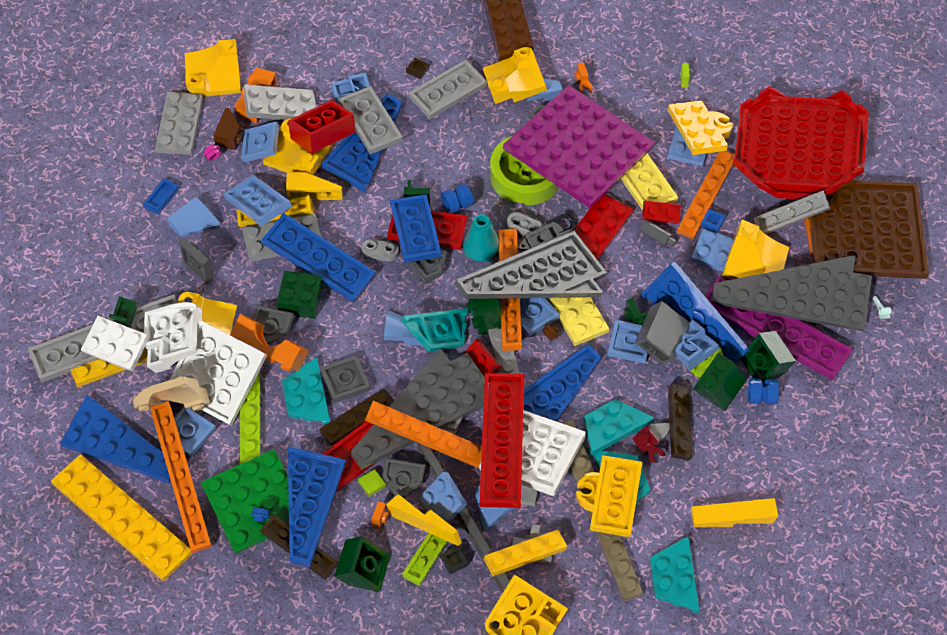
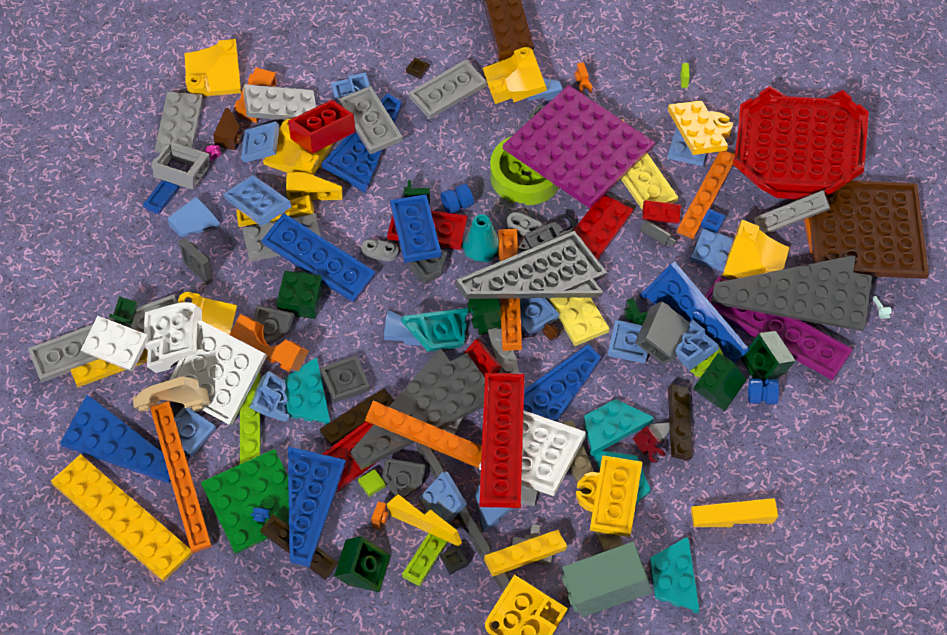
none -> light grey window [151,141,209,190]
none -> medium blue slope [249,371,289,422]
none -> sand green brick [561,541,653,617]

